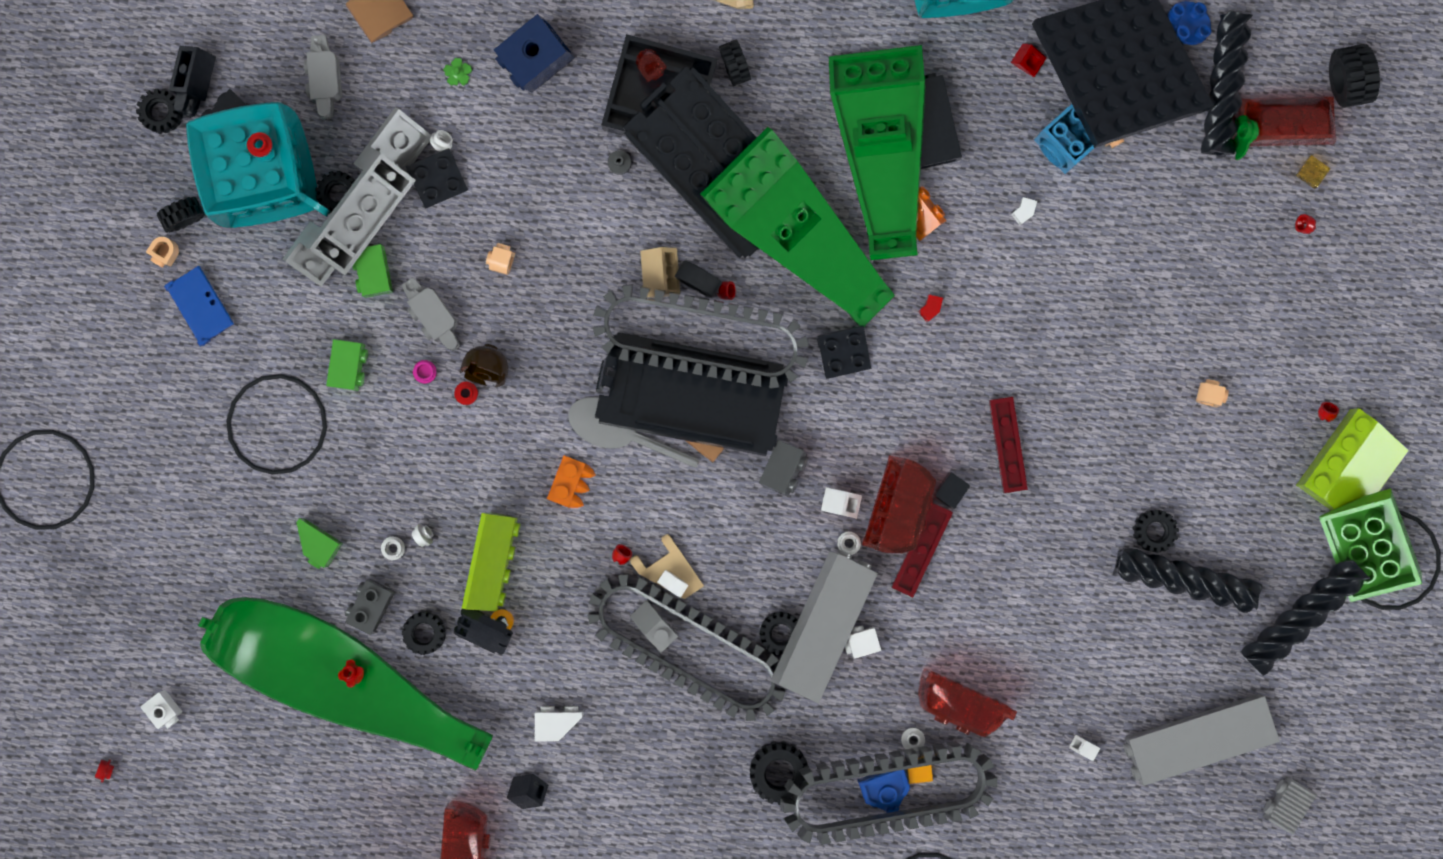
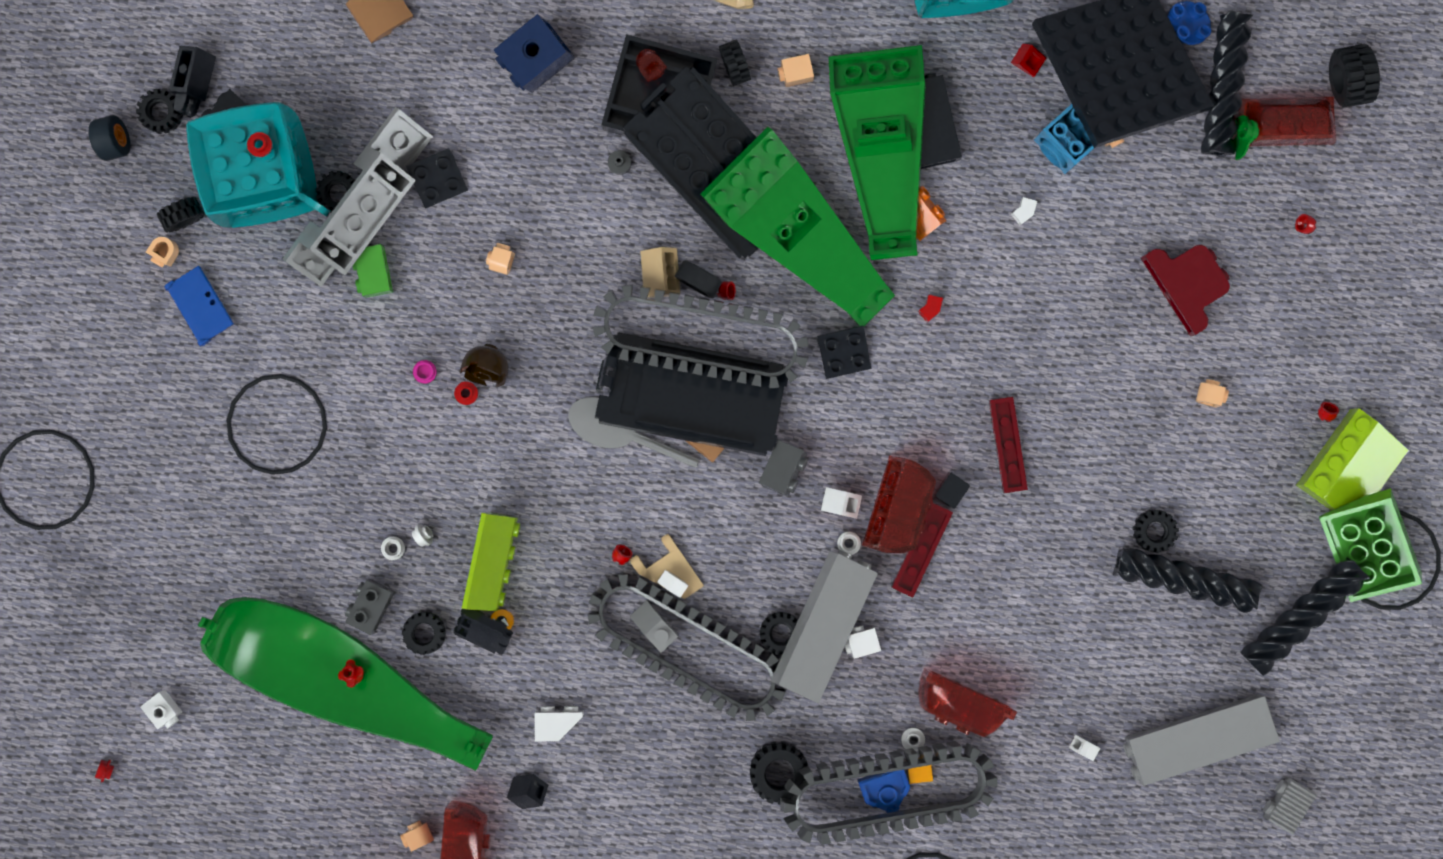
bright green slope [296,518,343,569] -> none
light grey hinge [304,35,343,121] -> none
bright green brick [326,339,368,391] -> none
light grey hinge [402,278,460,352] -> none
white plate [430,130,453,152] -> none
bright green plant [443,58,472,86] -> none
orange plate [547,455,596,508] -> none
clear yellow plate [1295,155,1331,189] -> none
none -> black wheel [88,115,131,161]
none -> light nougat plate [400,820,434,852]
none -> light nougat brick [777,54,814,87]
none -> dark red brick [1140,245,1230,337]

